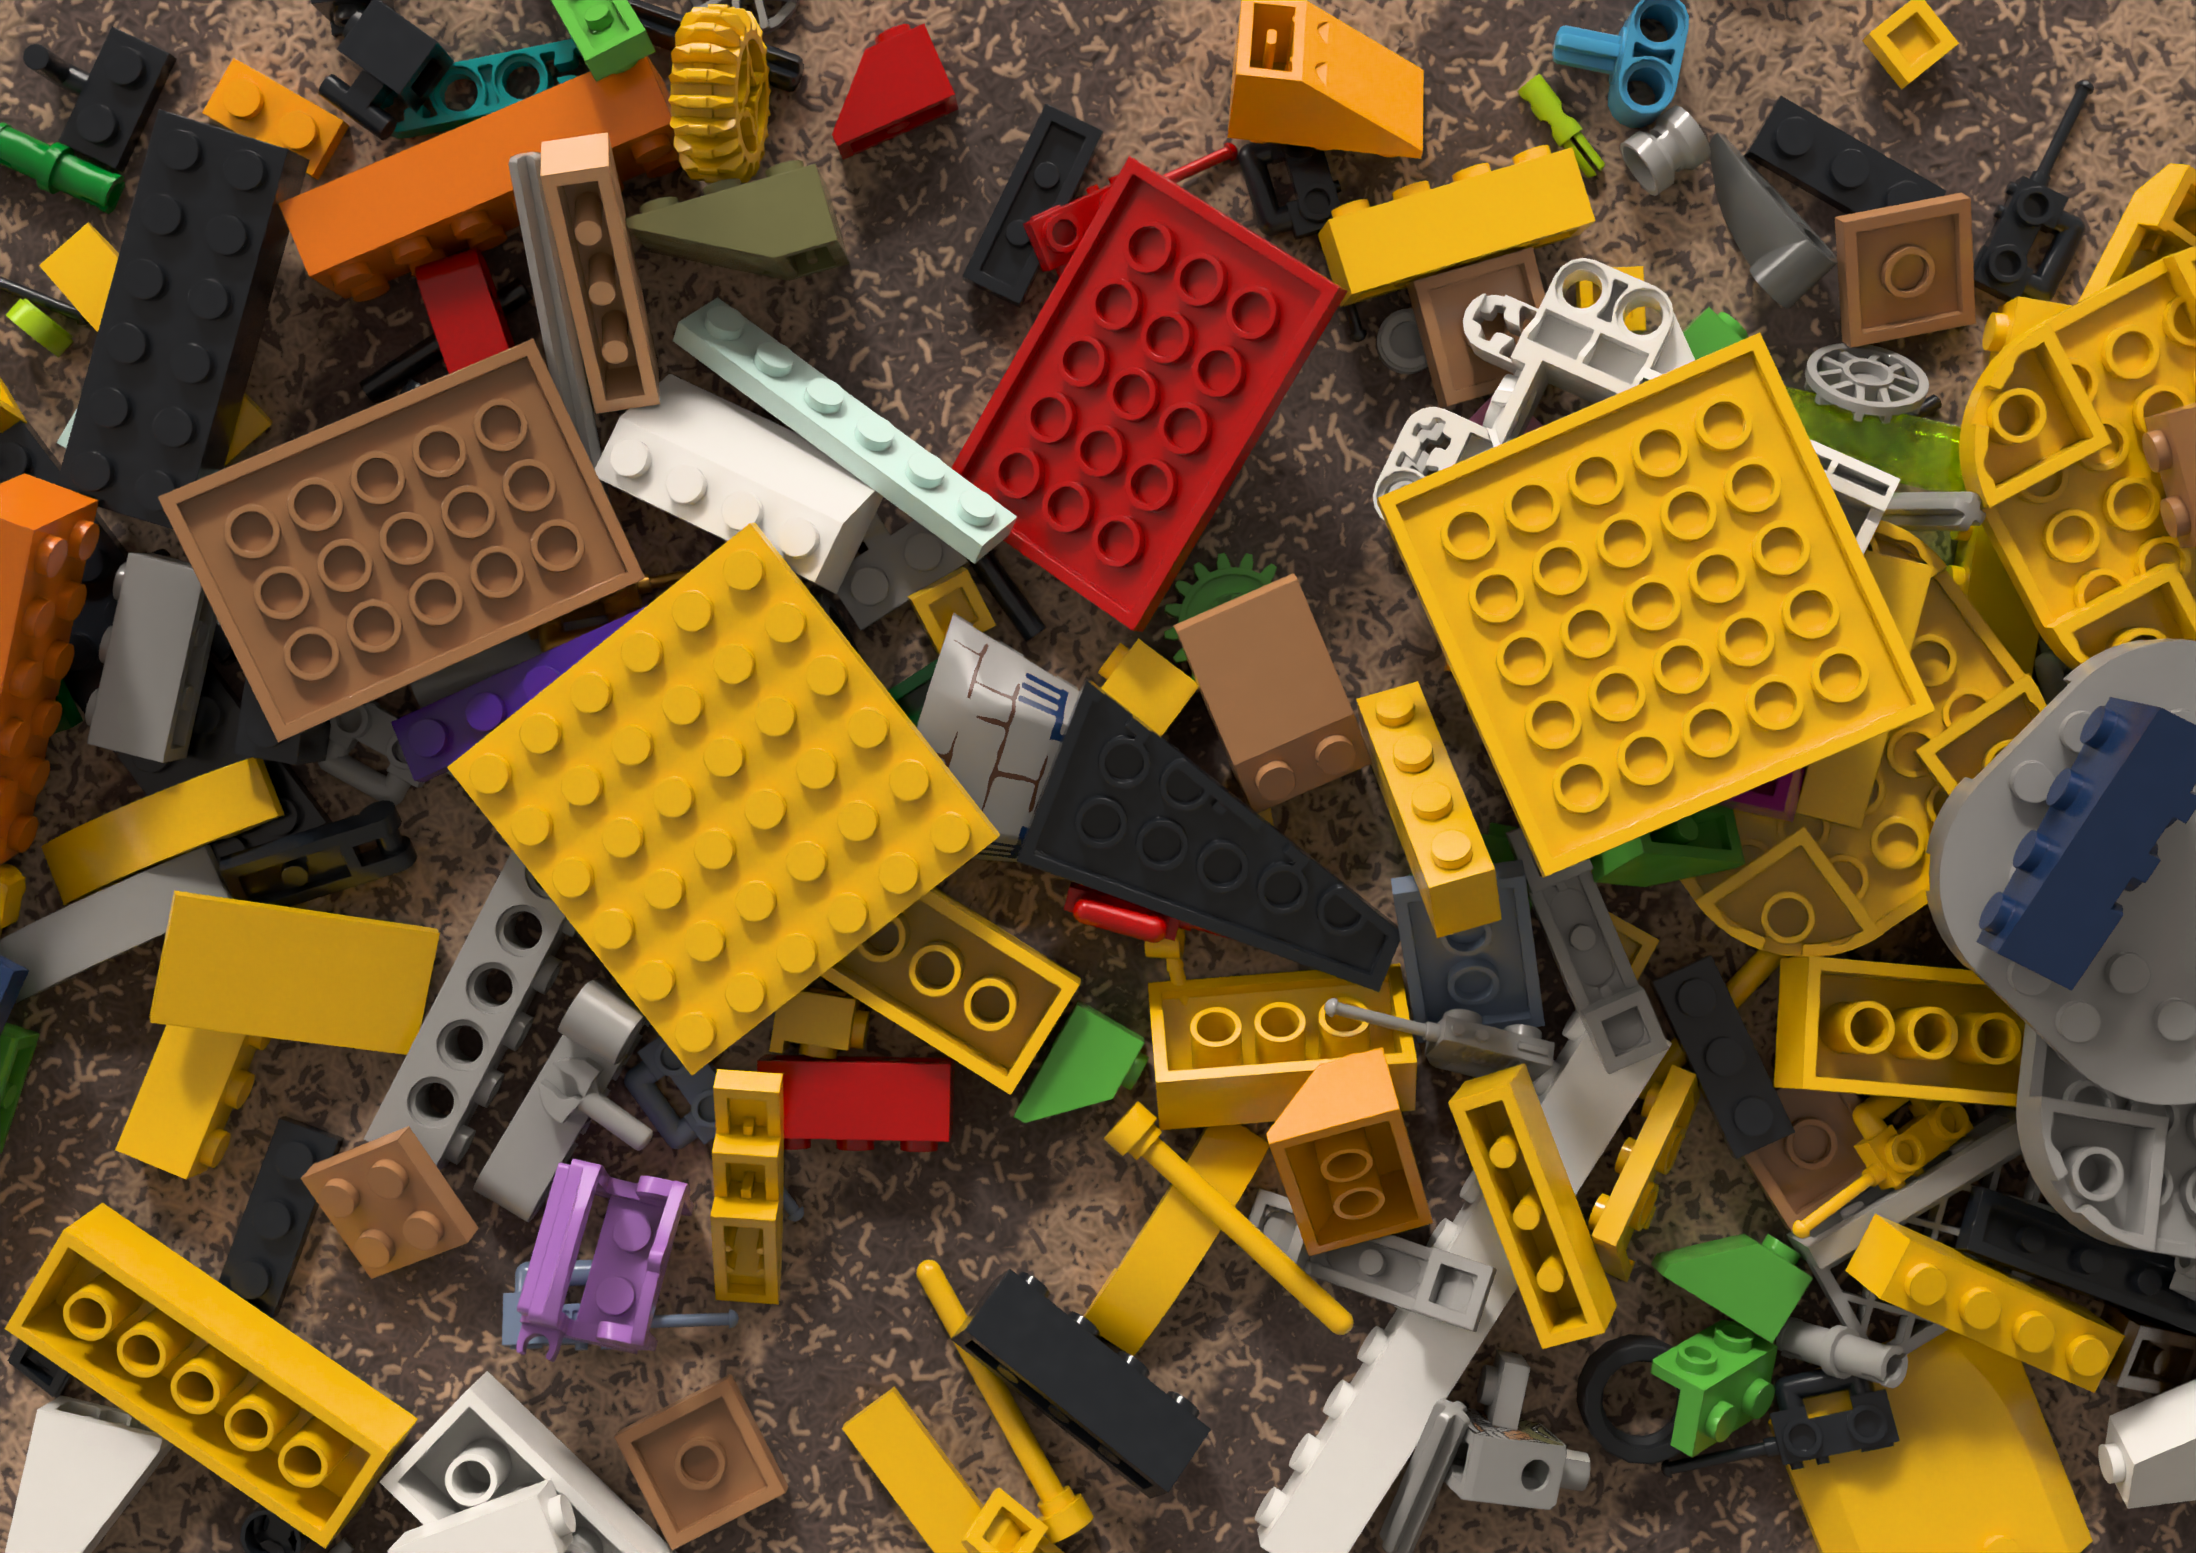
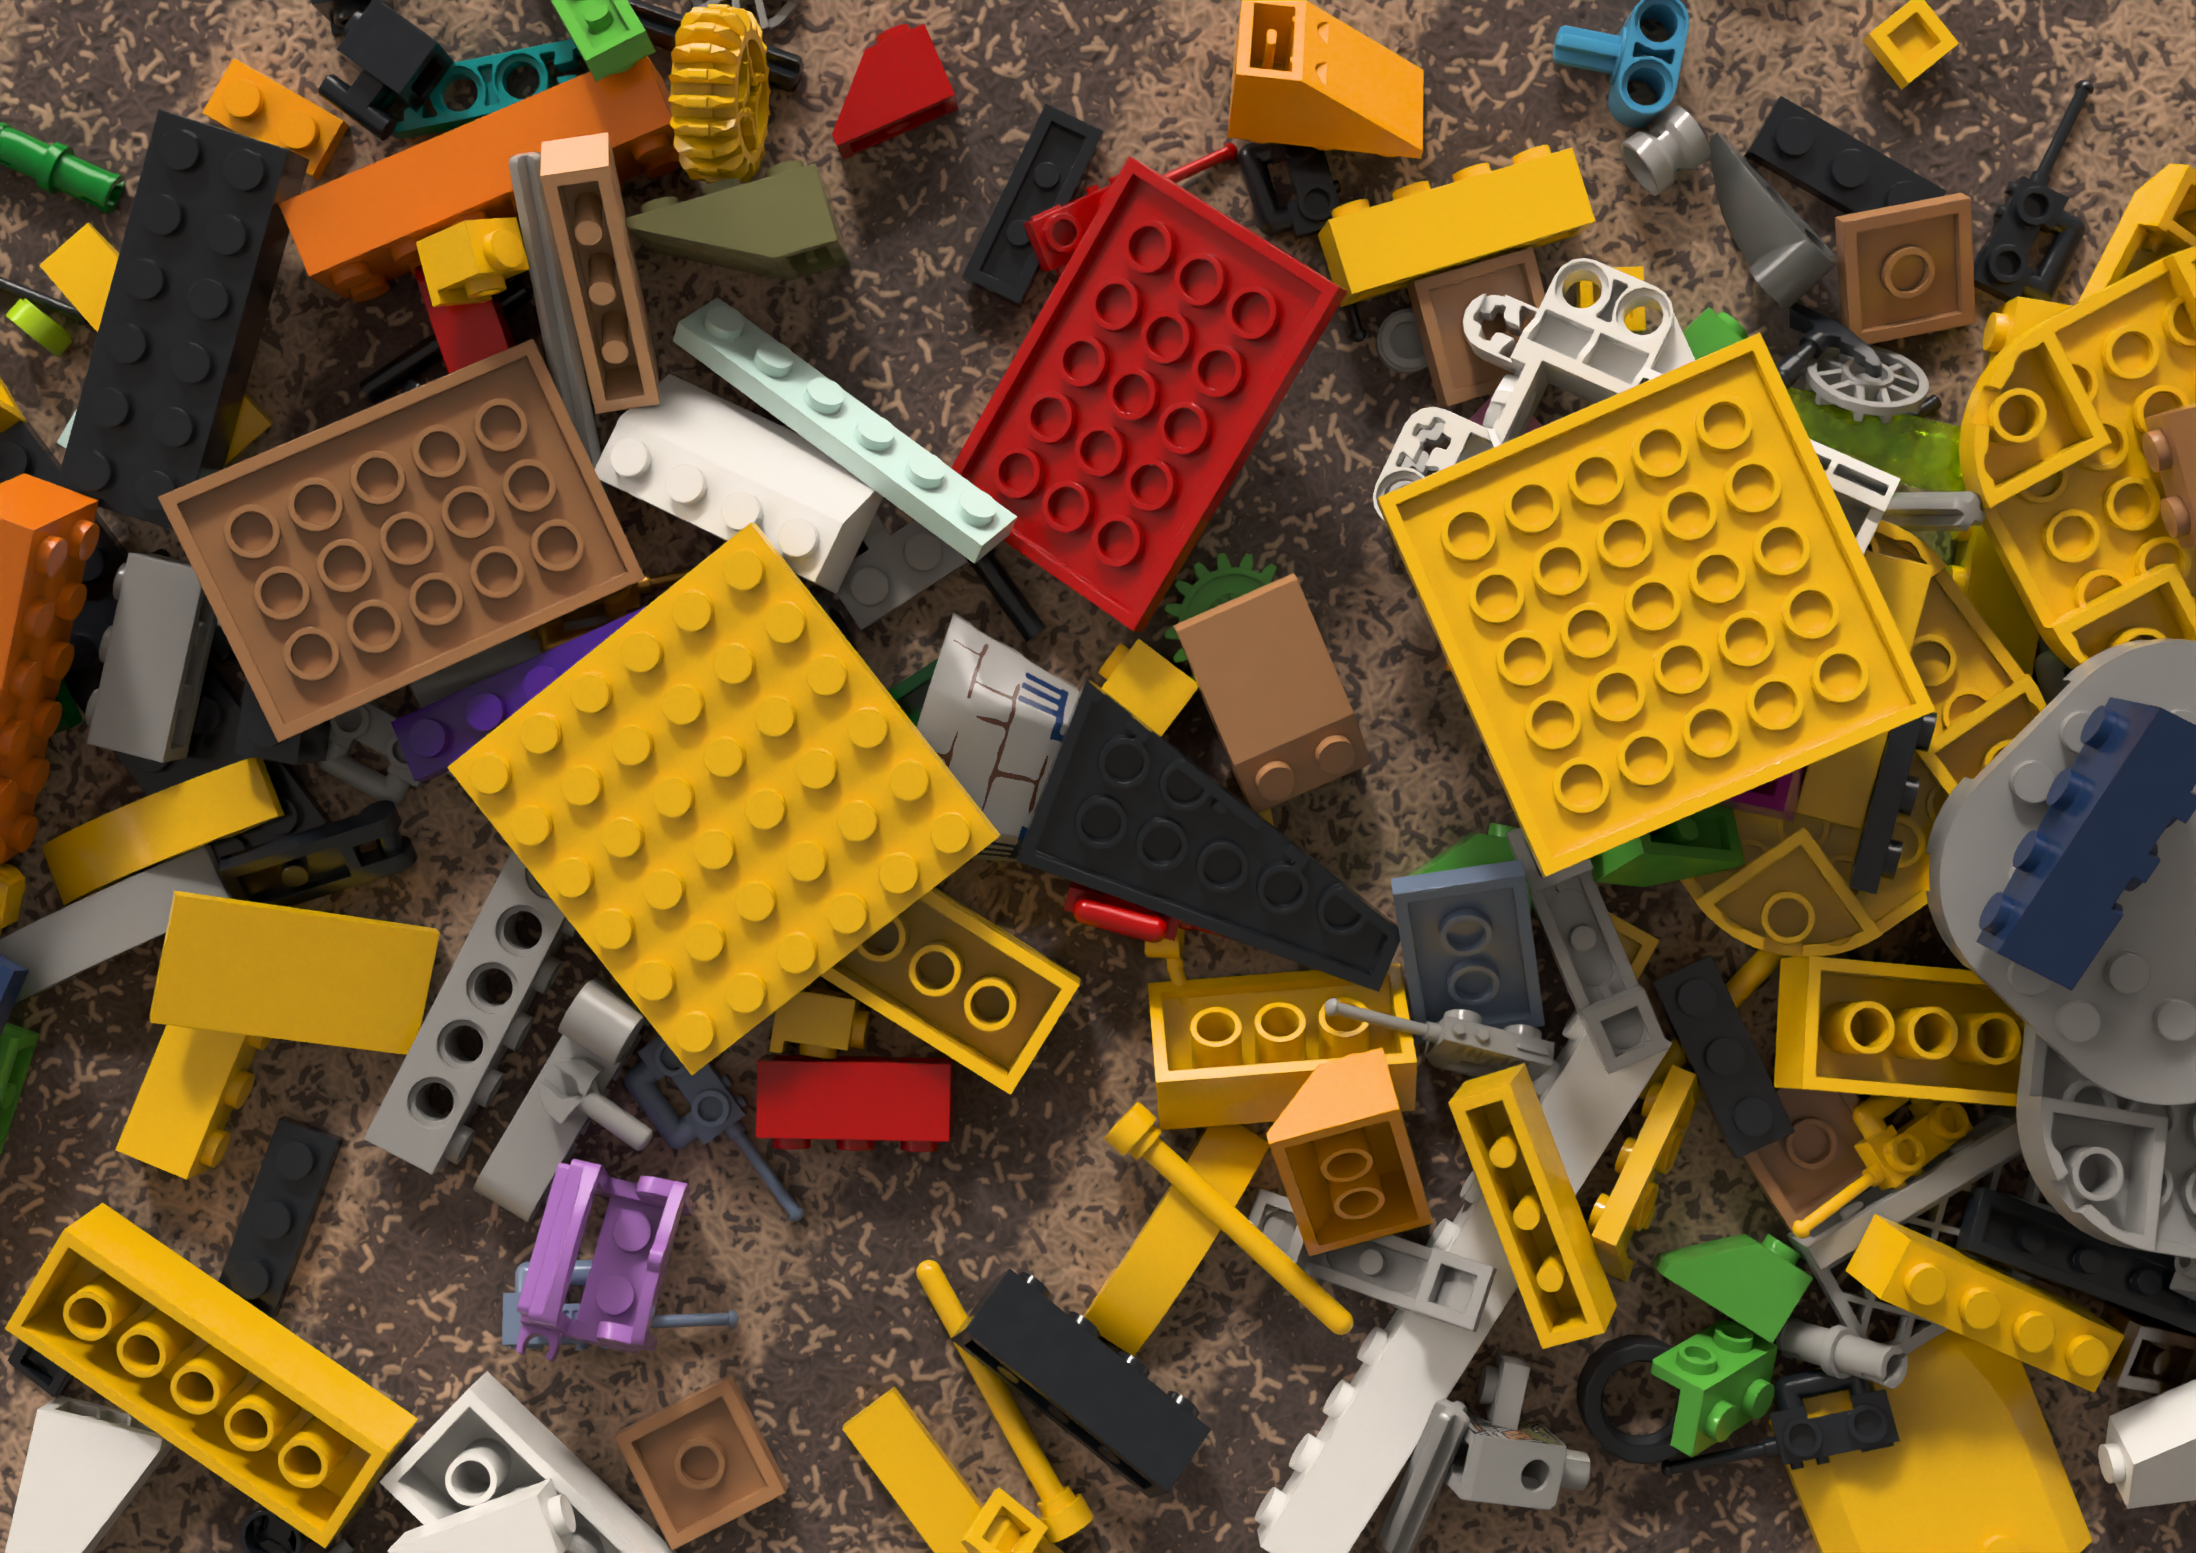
black plate [23,26,177,173] -> none
medium nougat plate [301,1126,479,1279] -> none
yellow slope [710,1069,784,1305] -> none
yellow plate [907,566,996,655] -> none
bright green slope [1014,1000,1149,1123] -> none
yellow brick [1356,681,1502,938] -> none
lime pin [1517,74,1605,178] -> none
none -> yellow brick [416,217,530,307]
none -> black piece [1776,302,1882,391]
none -> black plate [1849,712,1938,894]

